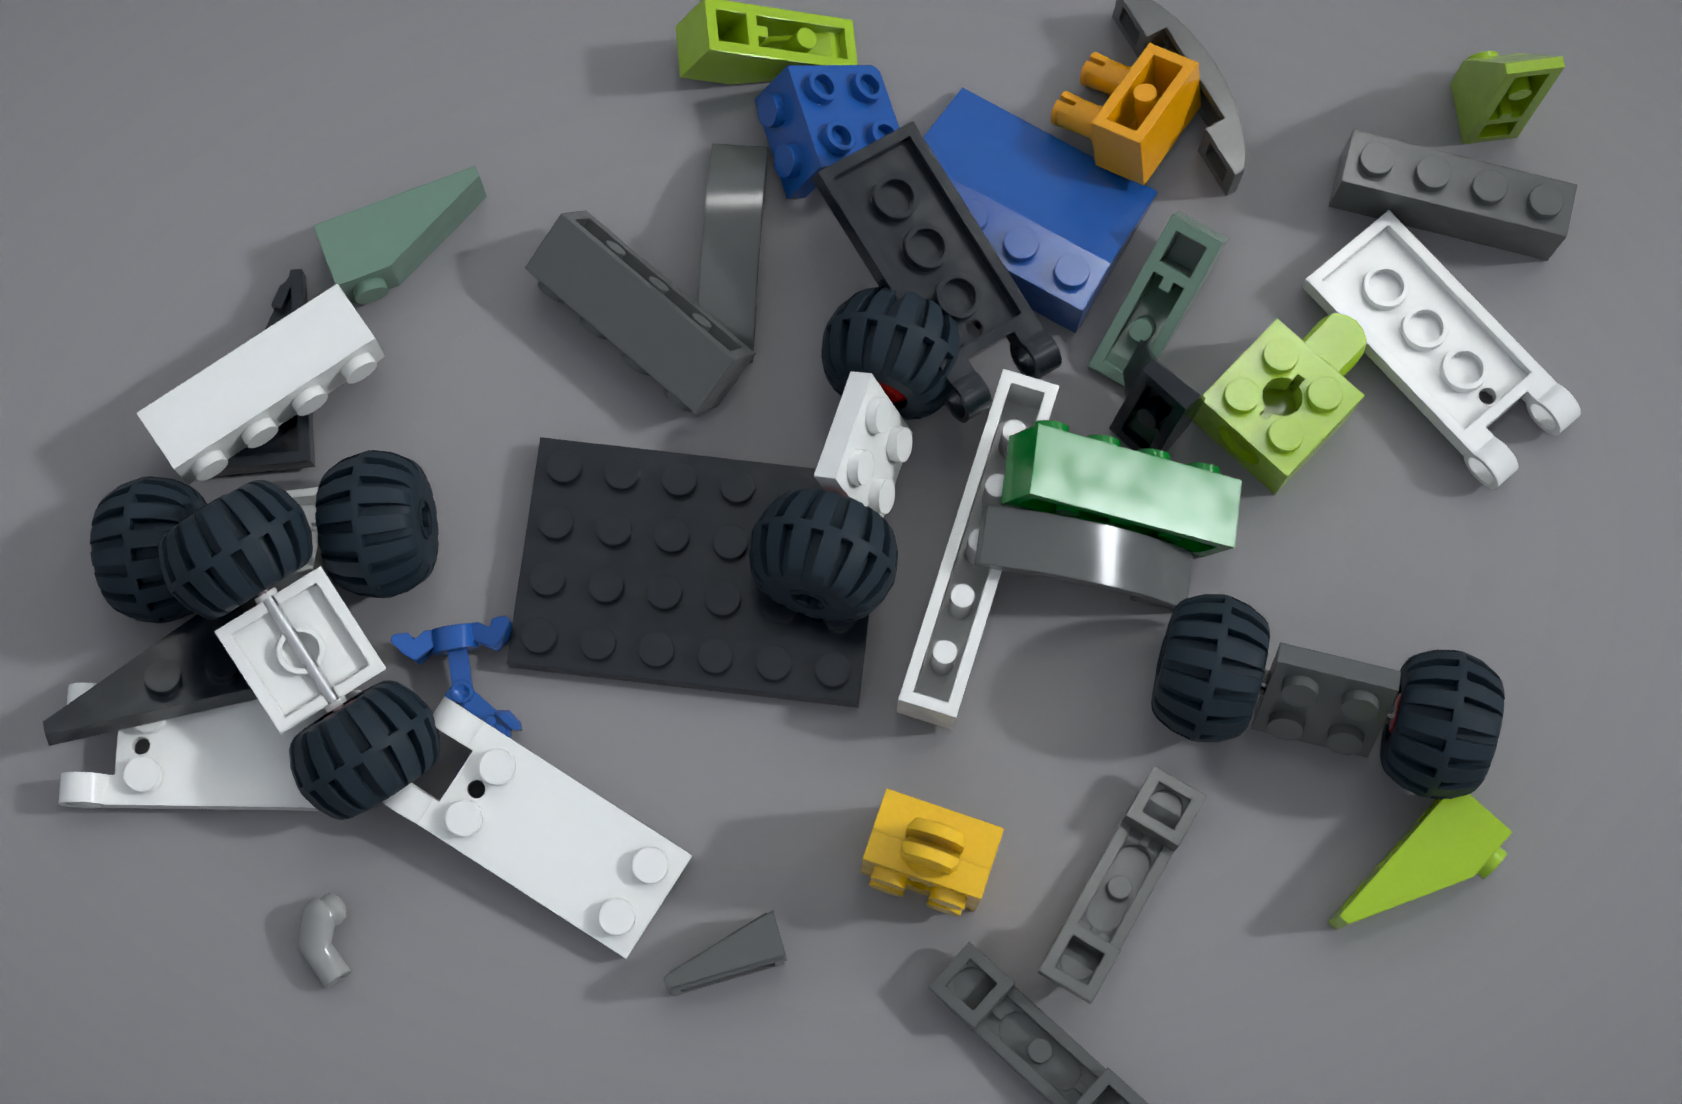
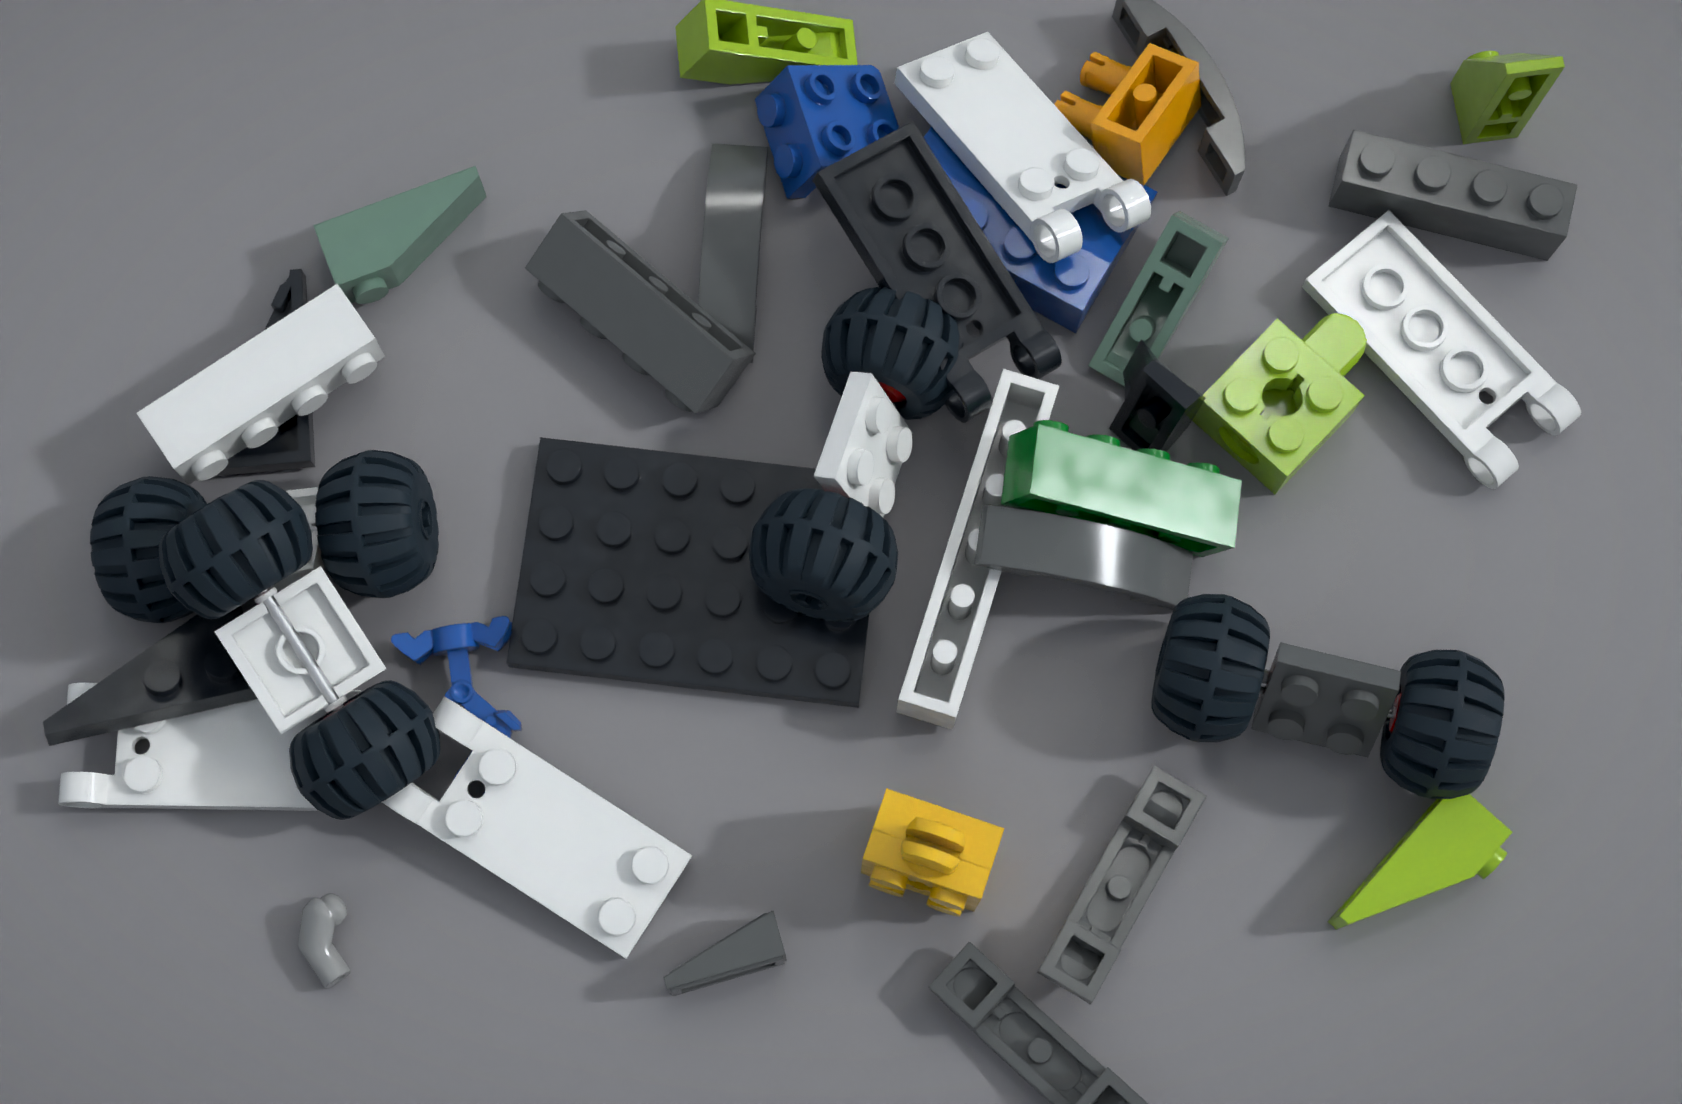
none -> white hinge [894,32,1151,263]

